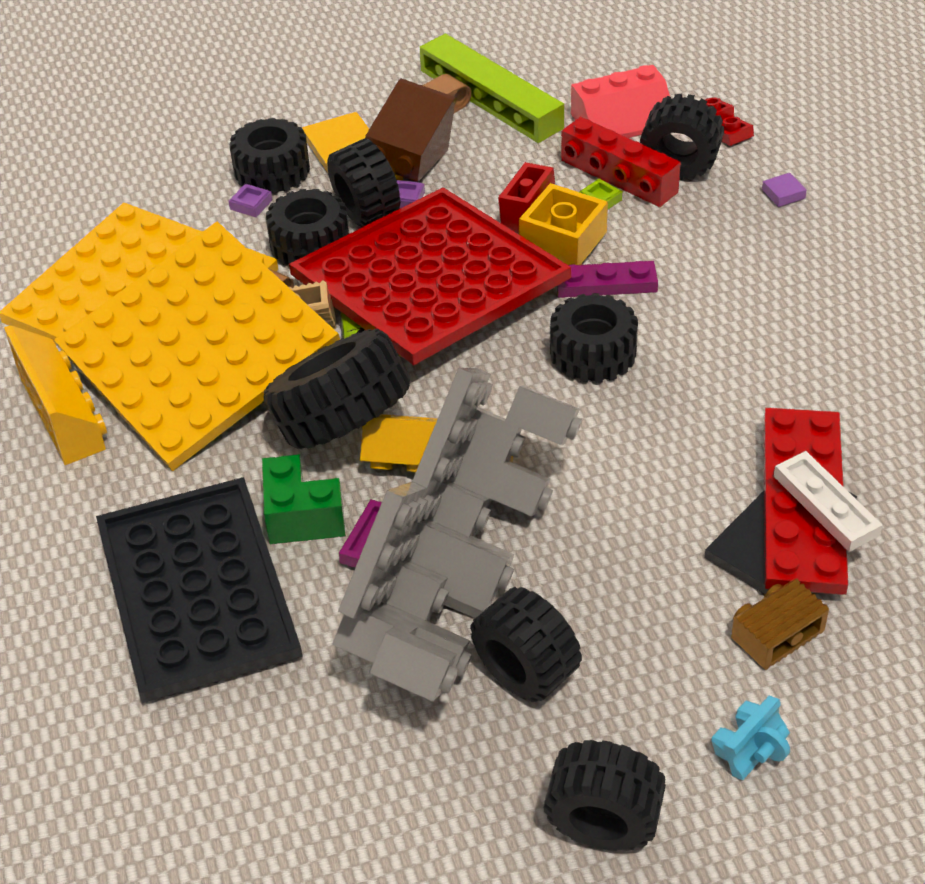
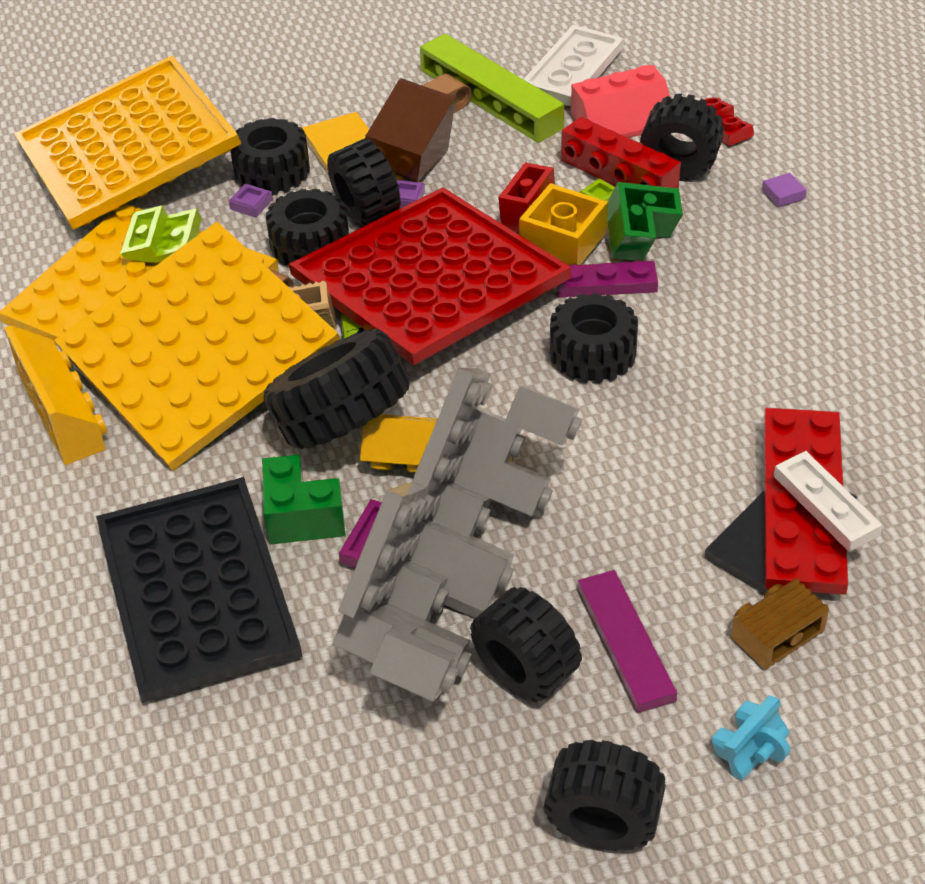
none -> yellow plate [15,55,241,230]
none -> lime slope [121,205,202,263]
none -> white plate [524,25,624,106]
none -> magenta tile [578,570,677,713]
none -> green brick [607,182,683,261]

